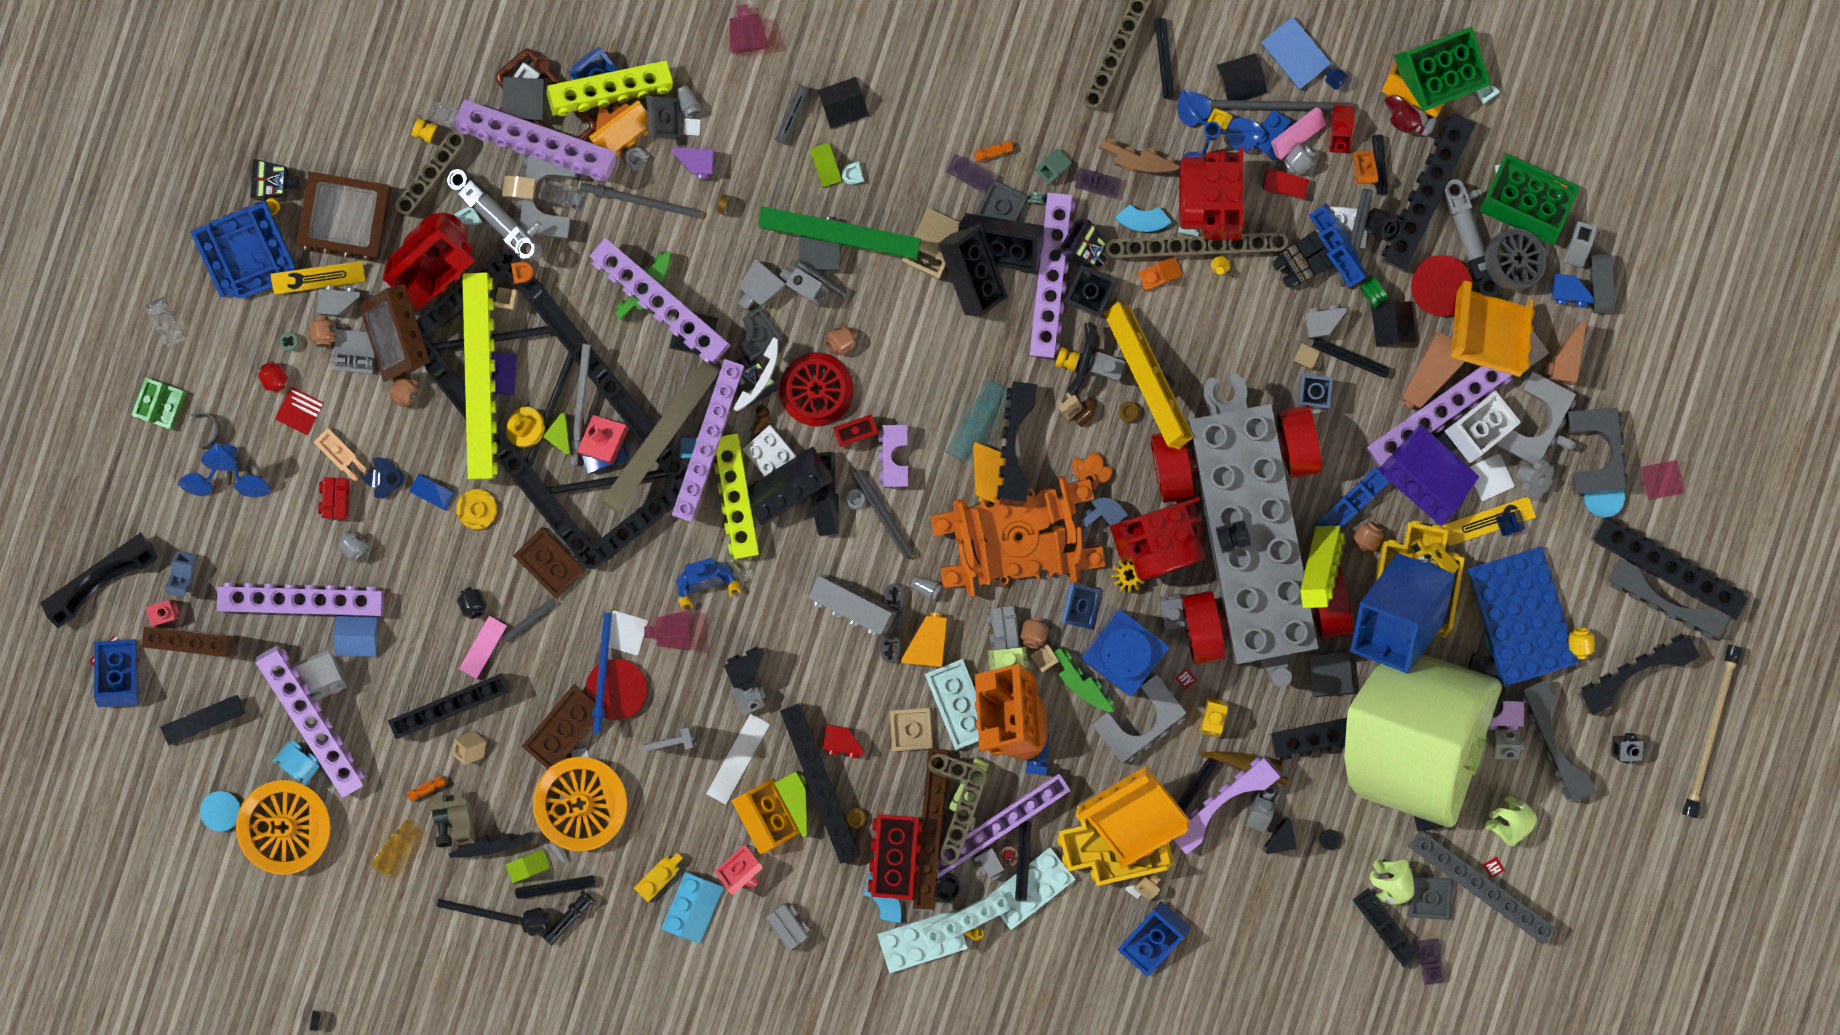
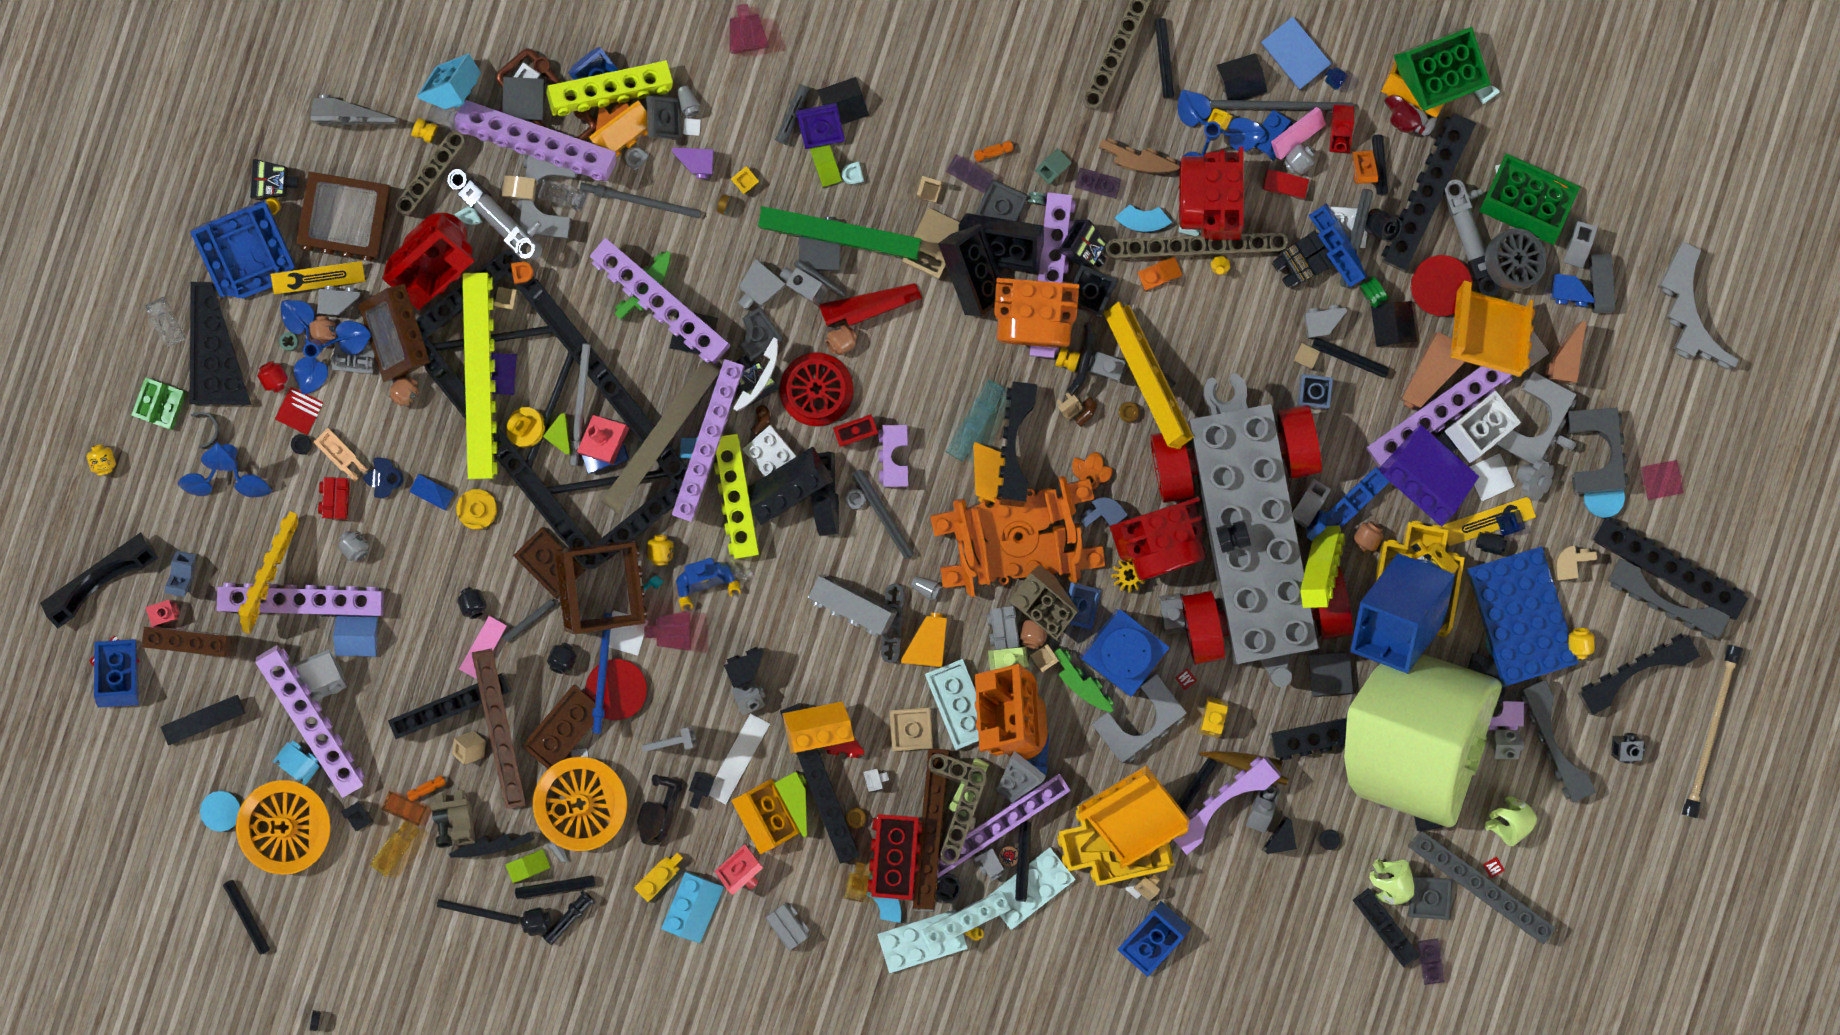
none -> yellow head [86,444,116,475]
none -> black wing [189,282,252,405]
none -> black axle [223,880,270,955]
none -> yellow wing [238,511,298,634]
none -> blue plant [281,300,371,394]
none -> black tile [291,434,312,455]
none -> light grey wedge [311,95,398,125]
none -> black panel [341,801,374,831]
none -> clear orange tile [381,791,427,826]
none -> medium azure slope [417,53,481,109]
none -> reddish brown plate [472,648,526,809]
none -> black head [547,642,577,674]
none -> reddish brown windscreen [554,541,647,634]
none -> black piece [637,774,682,846]
none -> teal hand [643,576,664,591]
none -> yellow head [647,535,674,565]
none -> black plate [689,771,715,809]
none -> yellow plate [731,166,759,195]
none -> light orange slope [782,701,854,754]
none -> dark purple plate [796,103,845,149]
none -> red wedge [819,283,922,327]
none -> clear yellow brick [843,862,870,902]
none -> white tile [863,769,889,792]
none -> tan panel [916,176,942,203]
none -> orange brick [994,278,1079,347]
none -> light grey wing [996,751,1046,803]
none -> dark tan slope [1010,565,1079,640]
none -> light grey slope [1292,479,1331,528]
none -> blue plate [1306,509,1327,541]
none -> black brick [1475,531,1507,555]
none -> tan brick [1554,545,1597,580]
none -> light grey arch [1658,241,1739,370]

